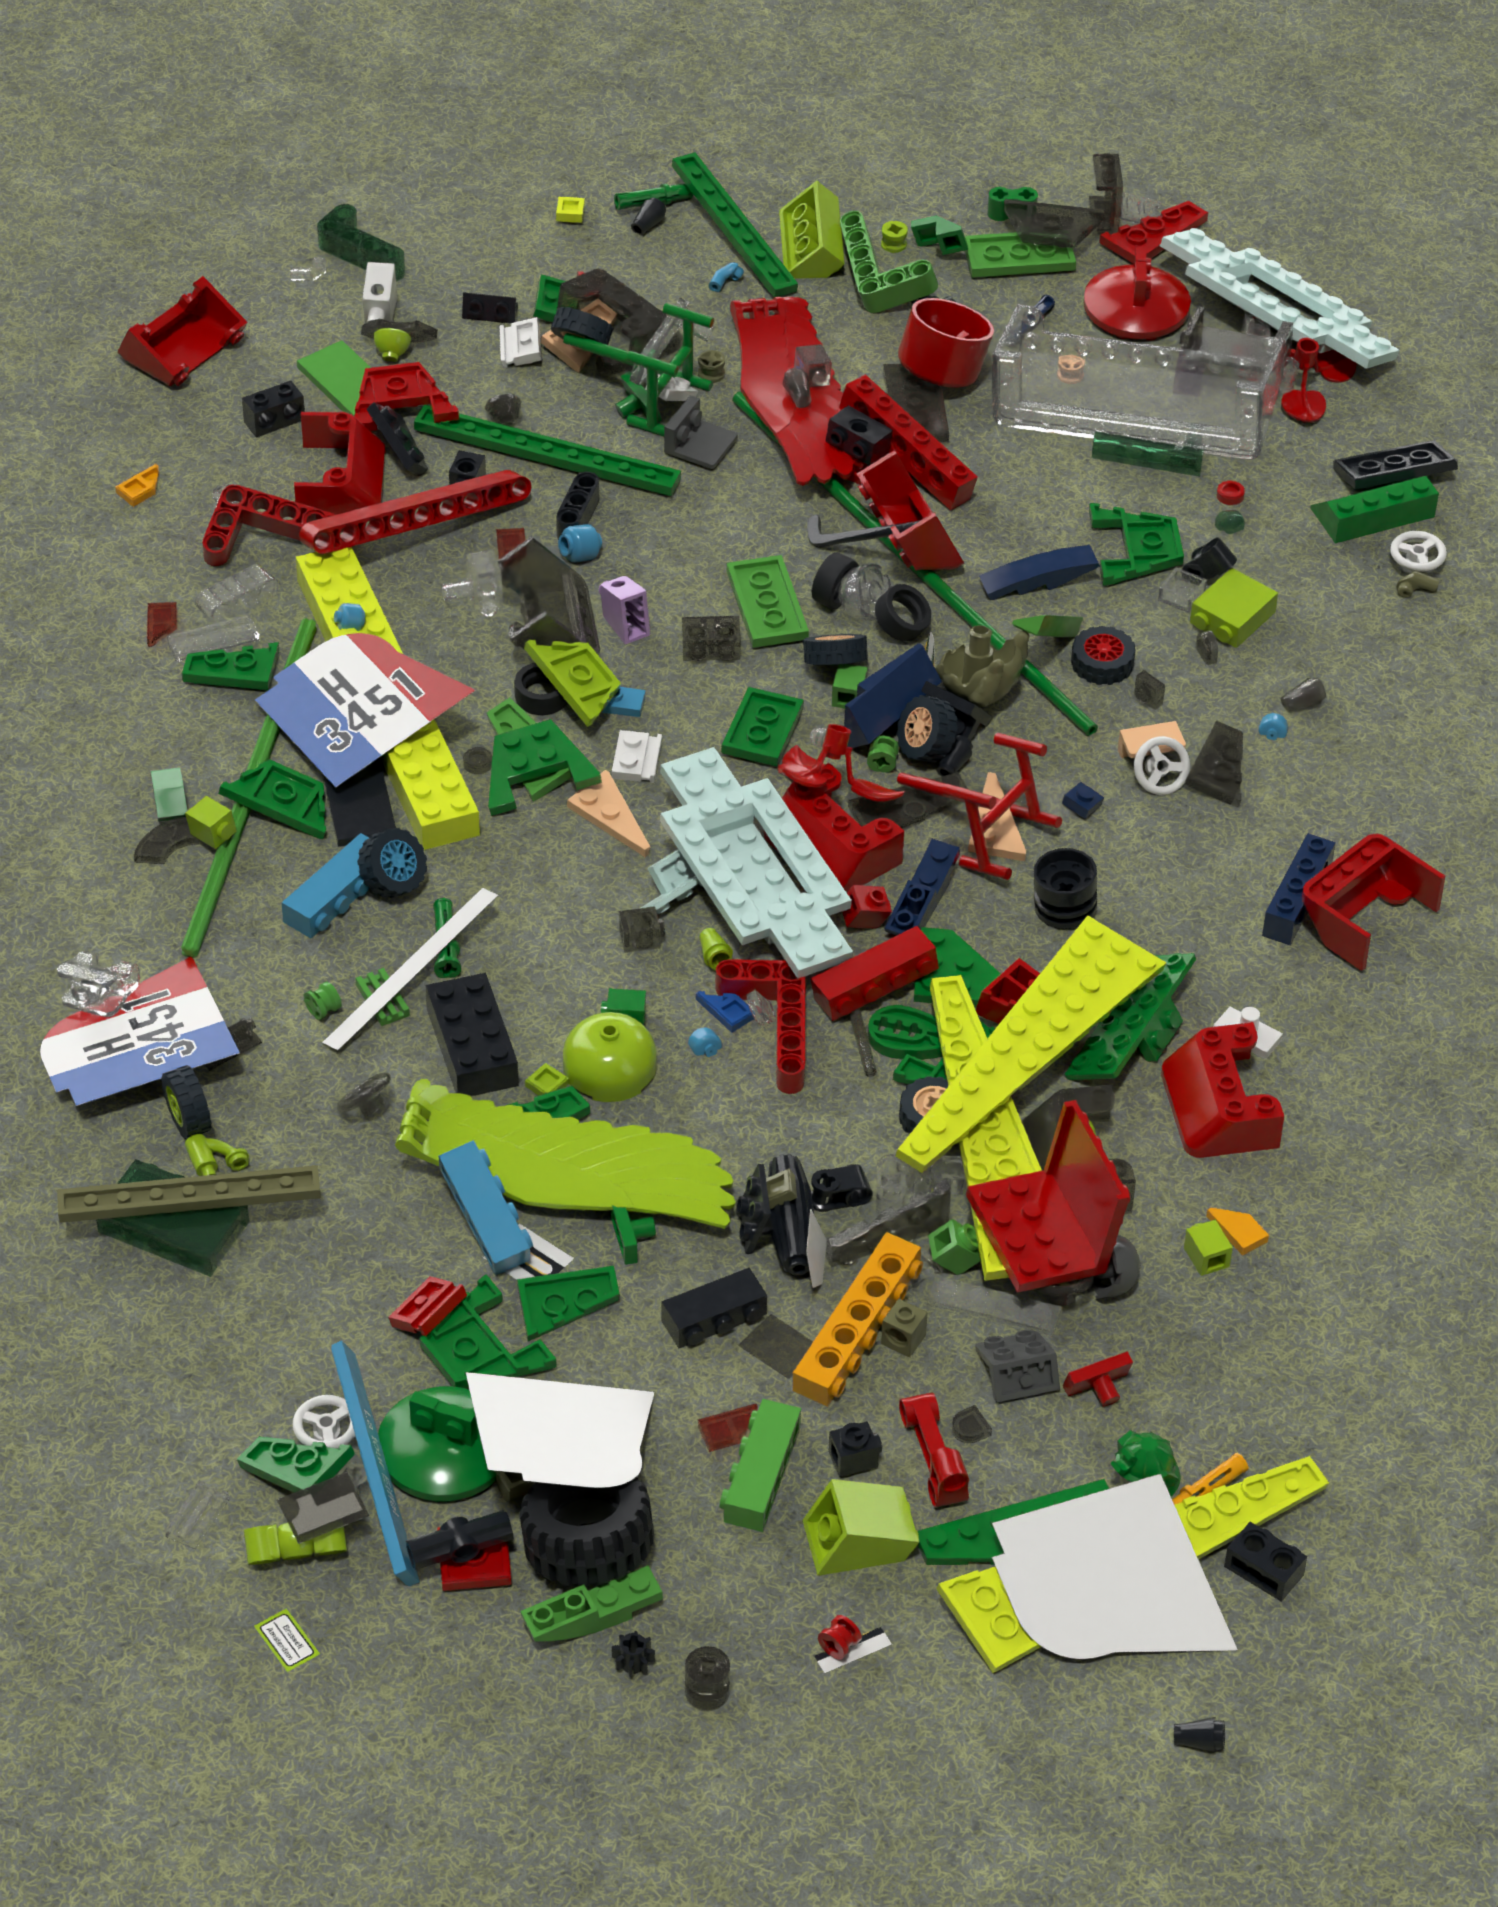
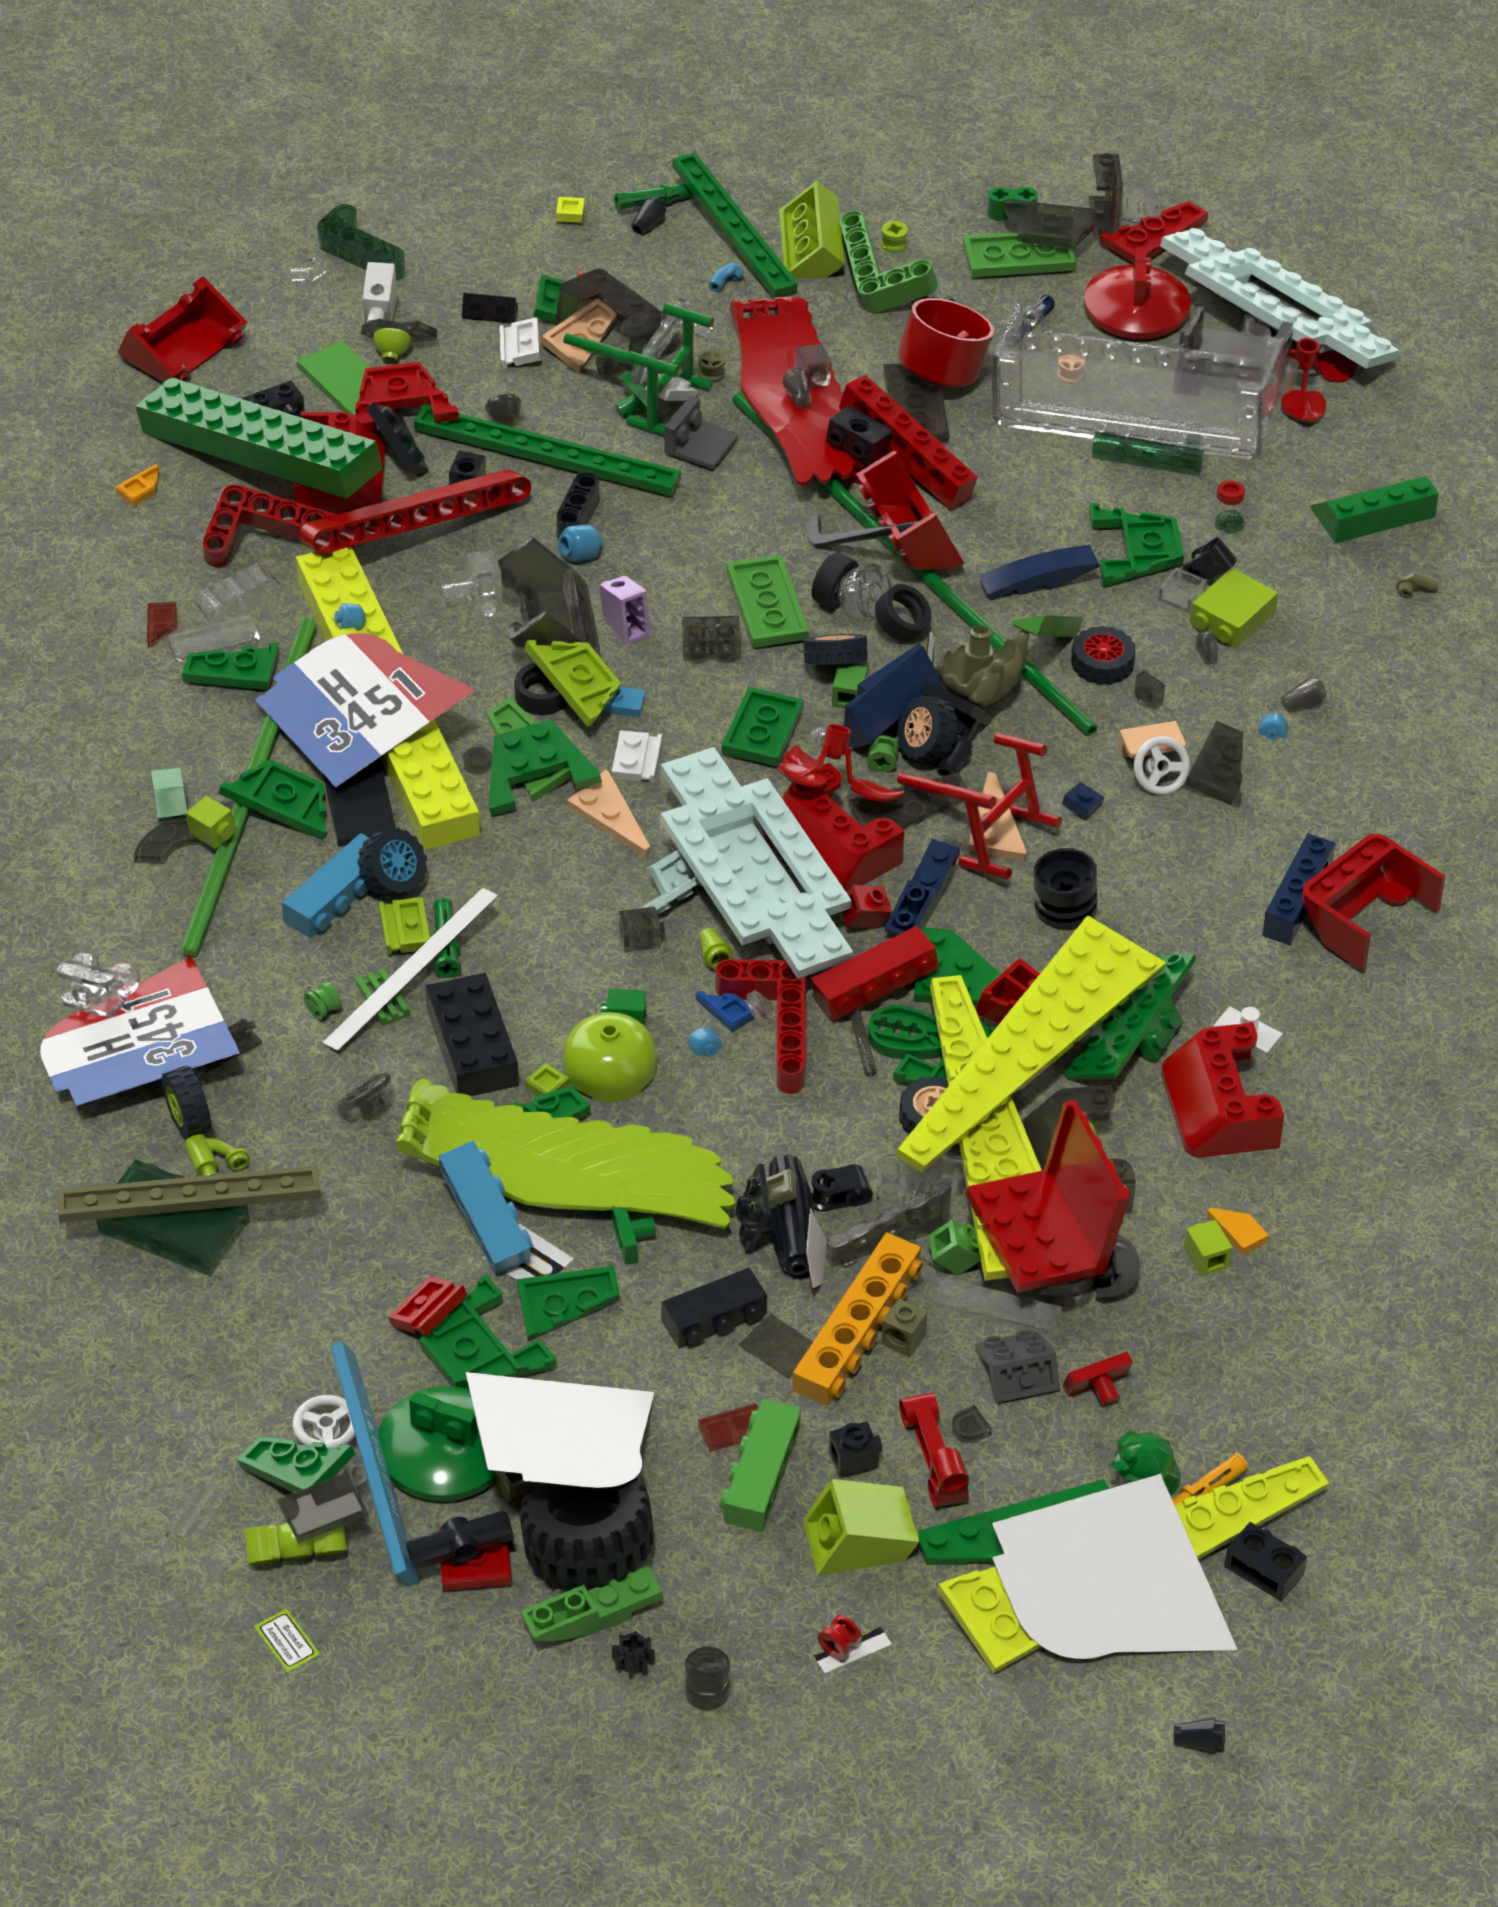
clear red tile [496,528,526,572] -> none
black wheel [551,307,614,345] -> none
green slope [911,215,968,255] -> none
black tile [1333,440,1458,490] -> none
white piece [1390,531,1447,572] -> none
none -> green brick [135,378,383,499]
none -> lime plate [379,897,430,955]

